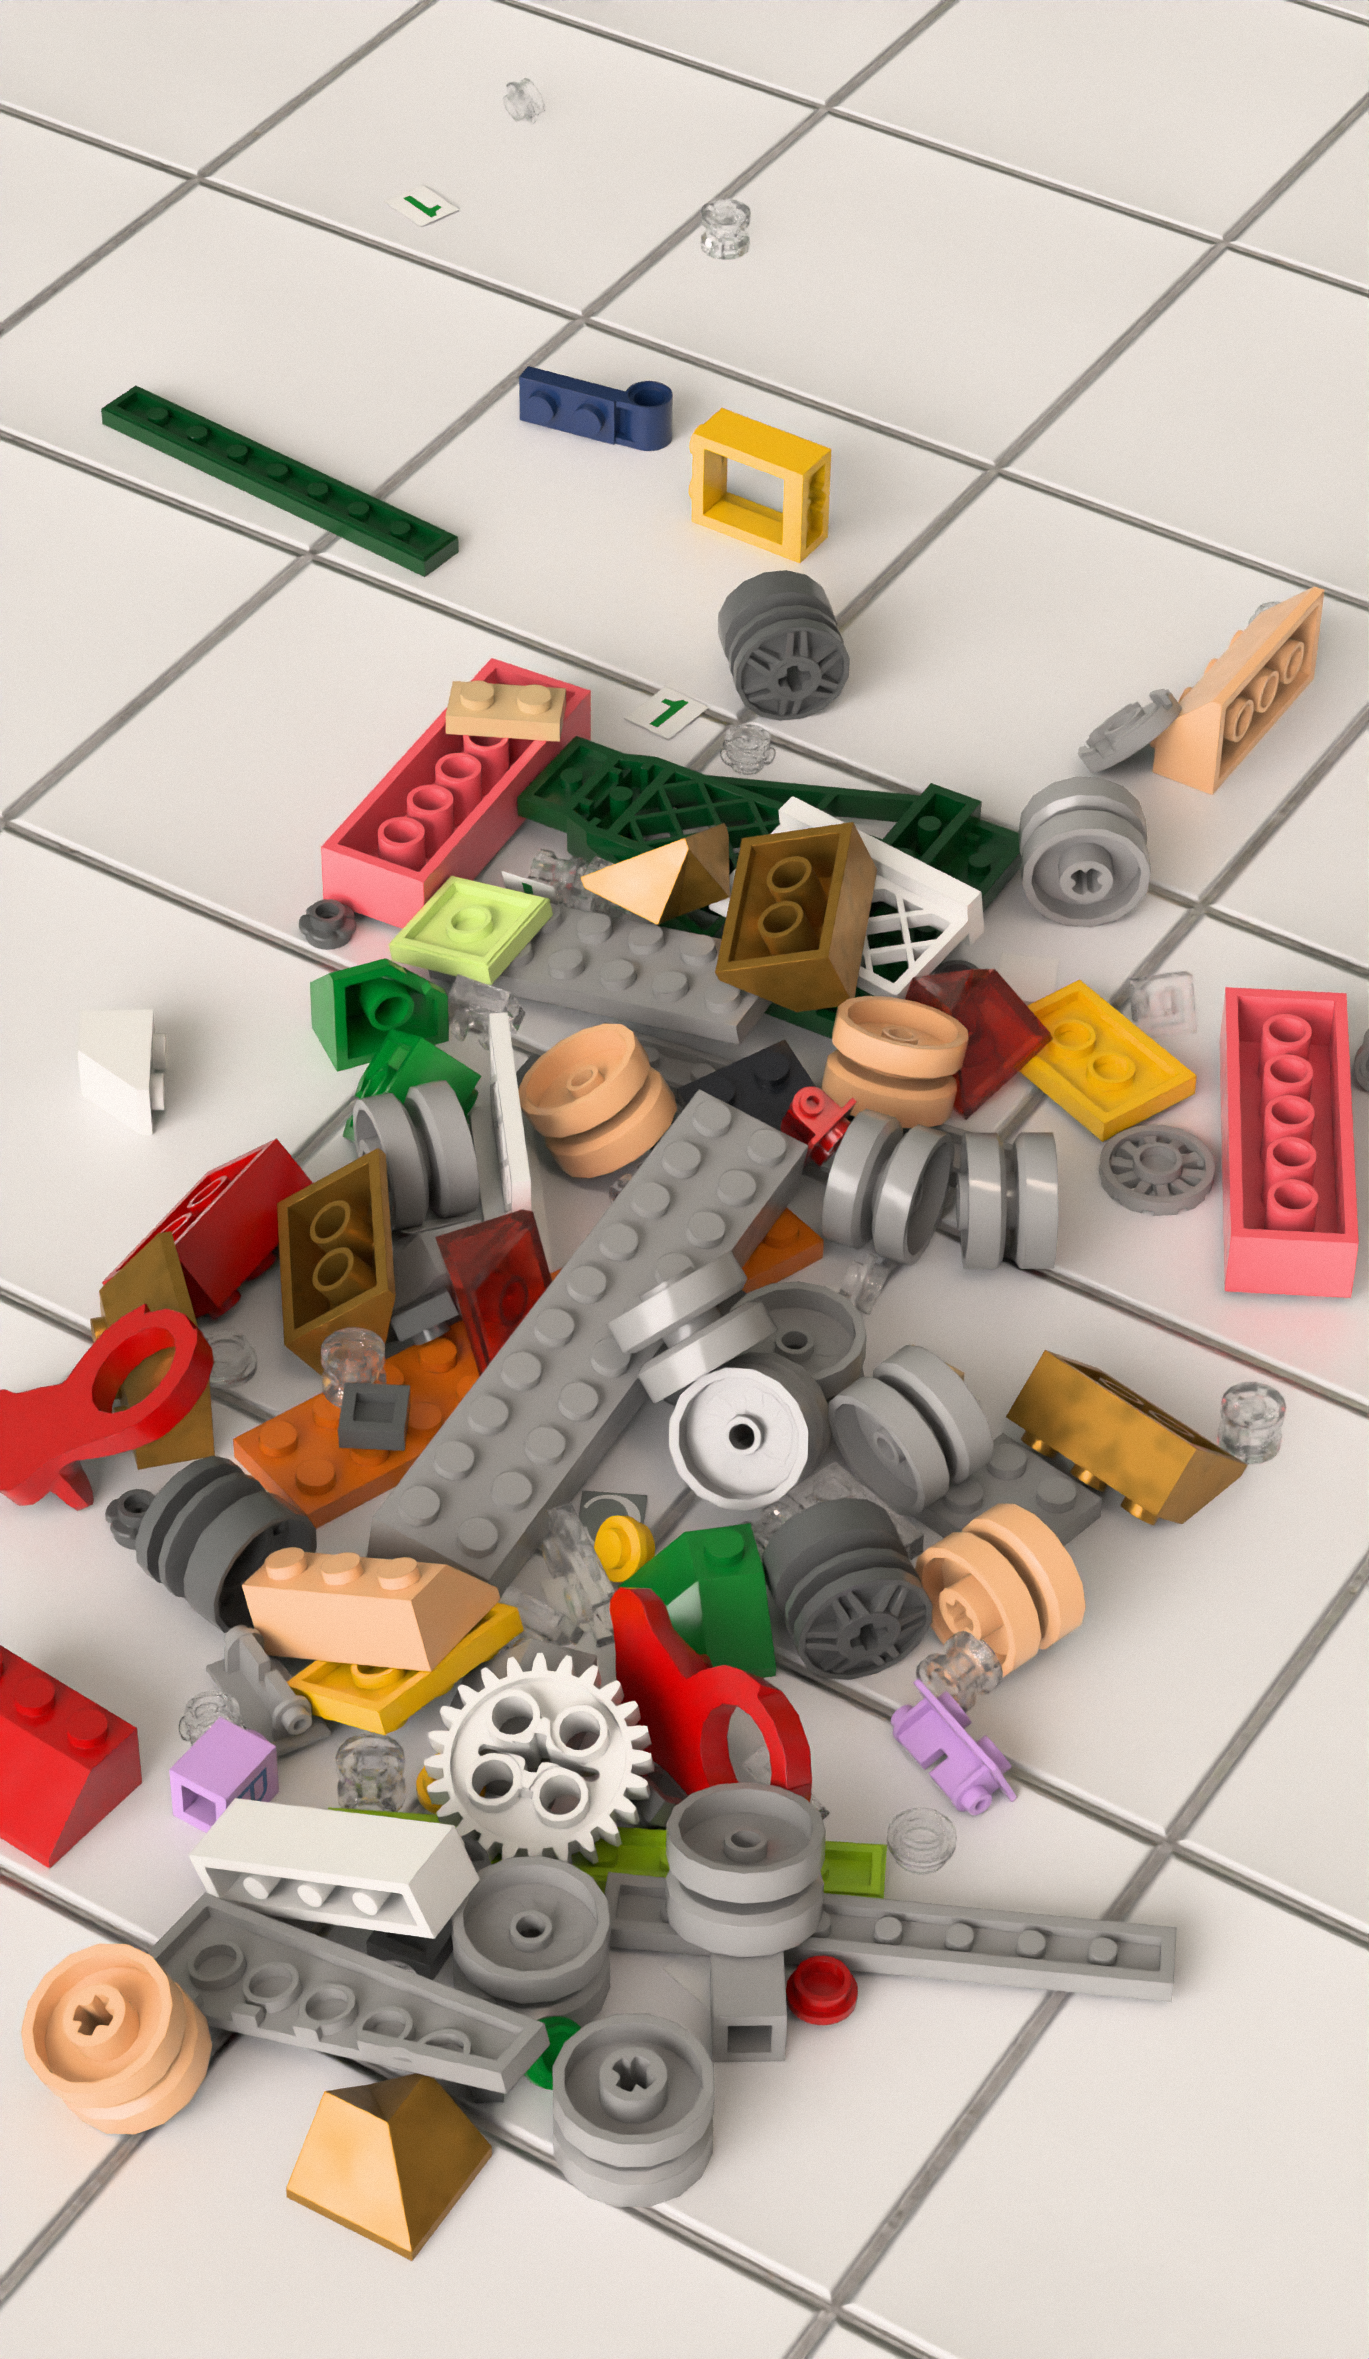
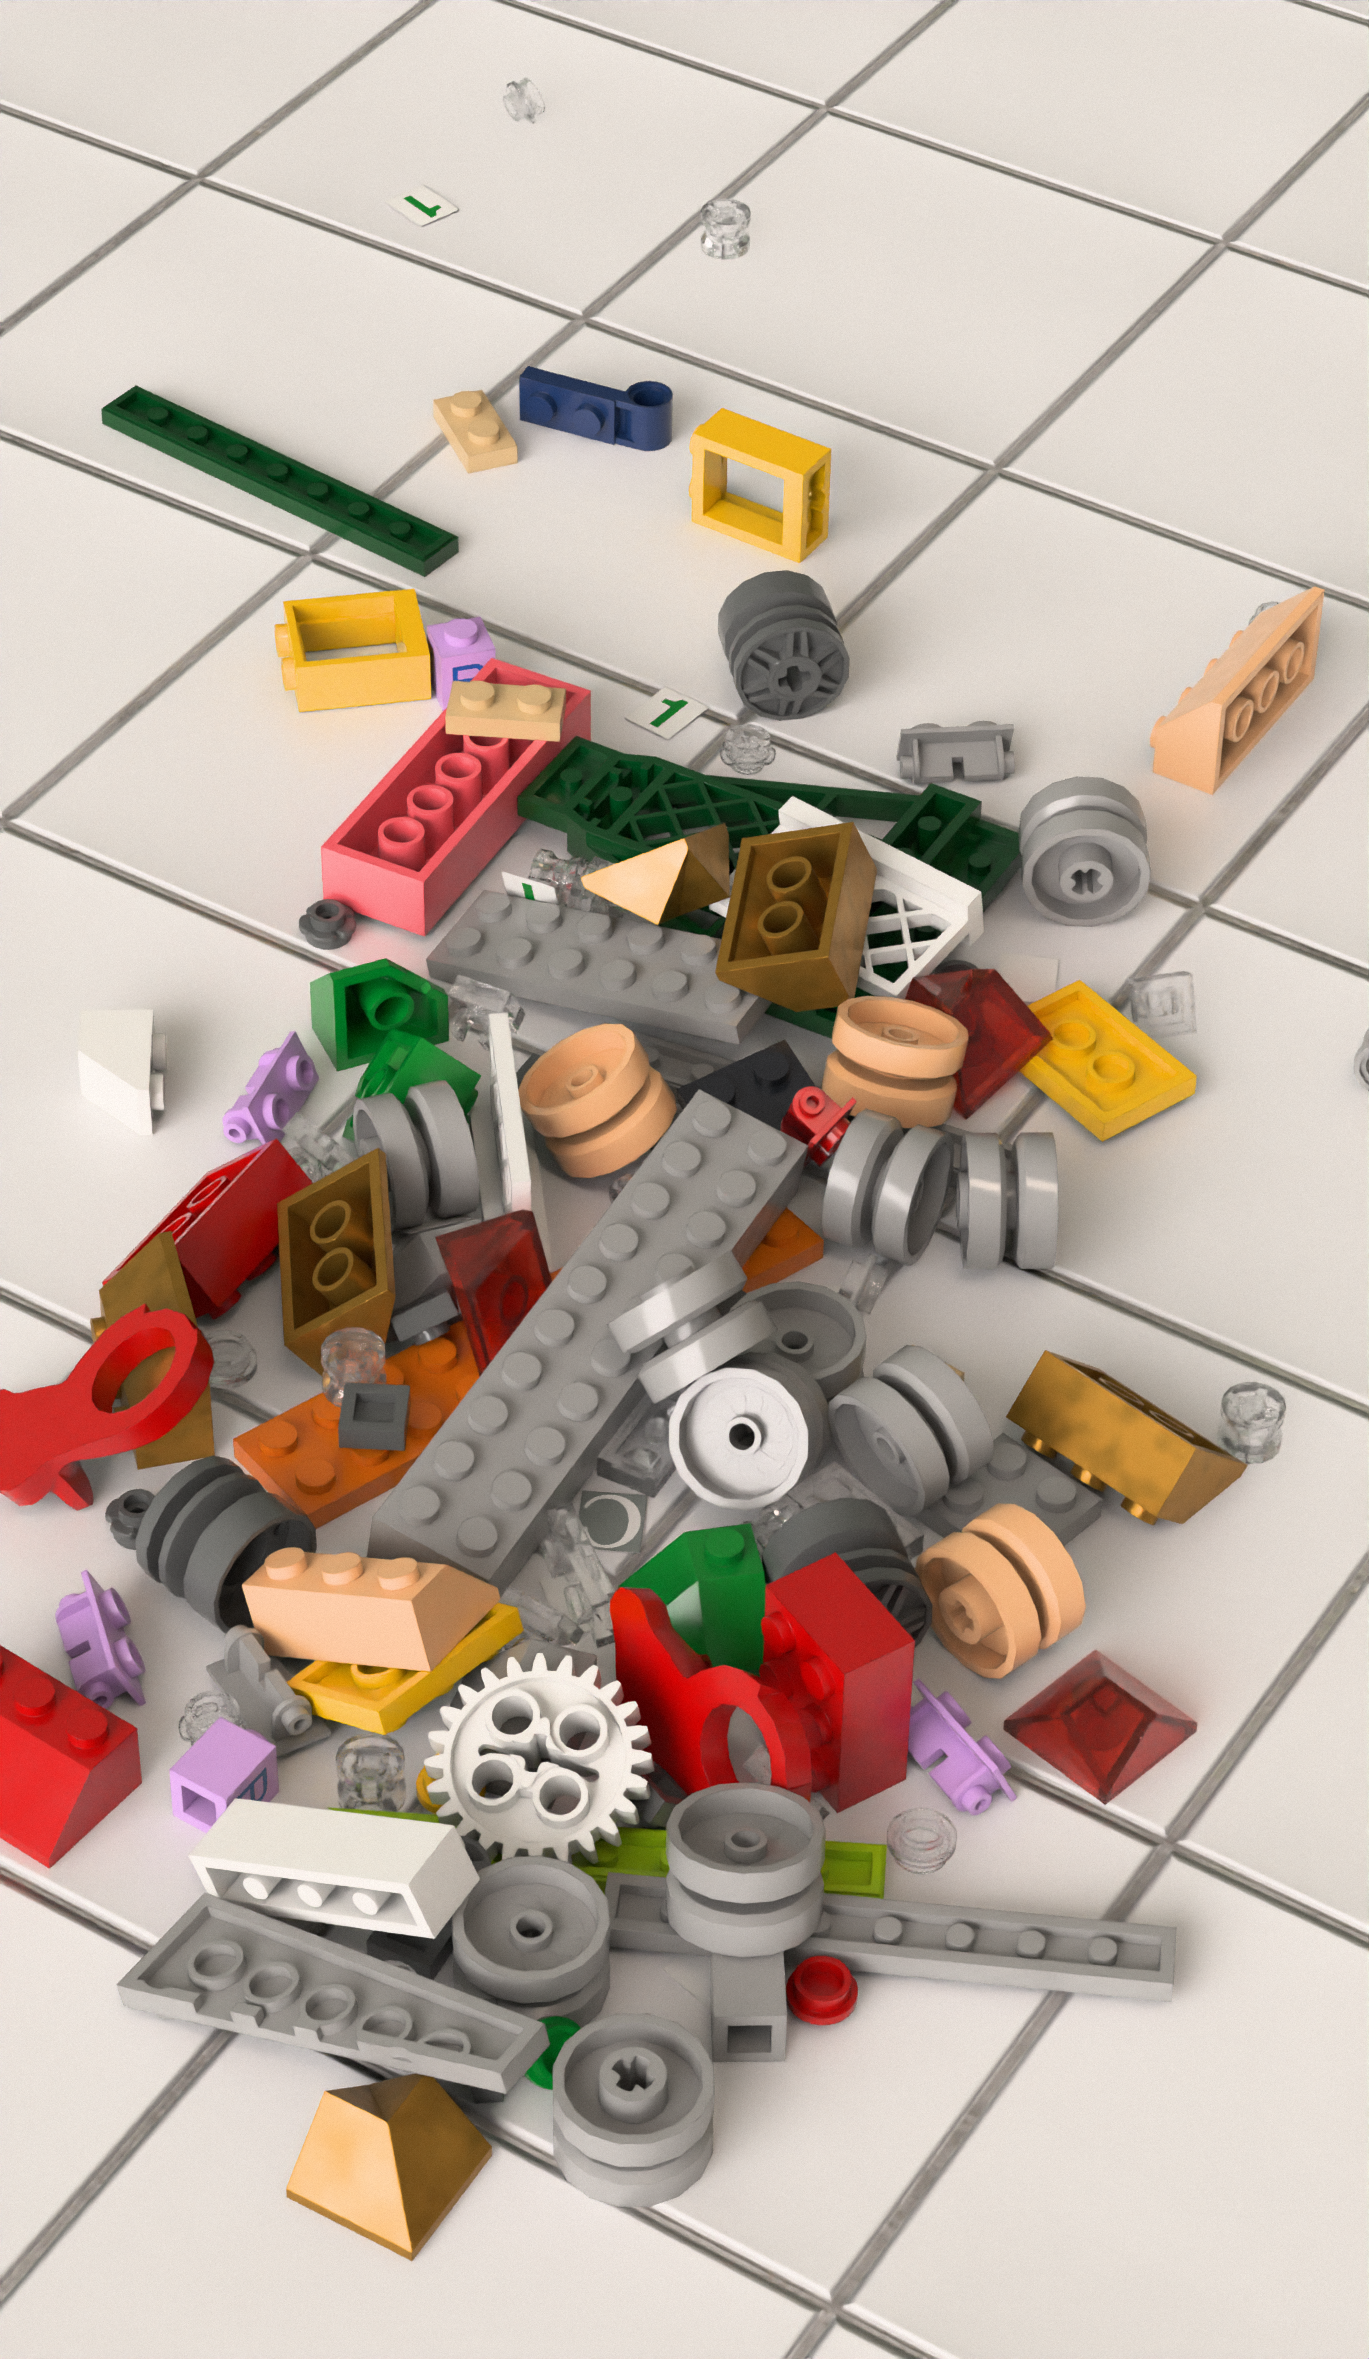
light nougat wheel [21,1944,212,2134] -> none
yellowish green tile [388,876,553,985] -> none
yellow plate [594,1515,655,1582] -> none
clear wheel [916,1631,1003,1713] -> none
light grey tile [1078,689,1182,773] -> none
light grey wheel [1099,1124,1215,1216] -> none
coral brick [1219,987,1359,1298] -> none
none -> lavender hinge [55,1569,146,1709]
none -> lavender hinge [223,1031,319,1145]
none -> yellow window [274,589,431,712]
none -> clear tile [281,1112,355,1183]
none -> lavender brick [427,617,496,711]
none -> tan plate [433,390,518,474]
none -> clear plate [597,1386,688,1498]
none -> red brick [759,1552,915,1813]
none -> light grey hinge [896,721,1015,784]
none -> clear red slope [1003,1649,1197,1805]

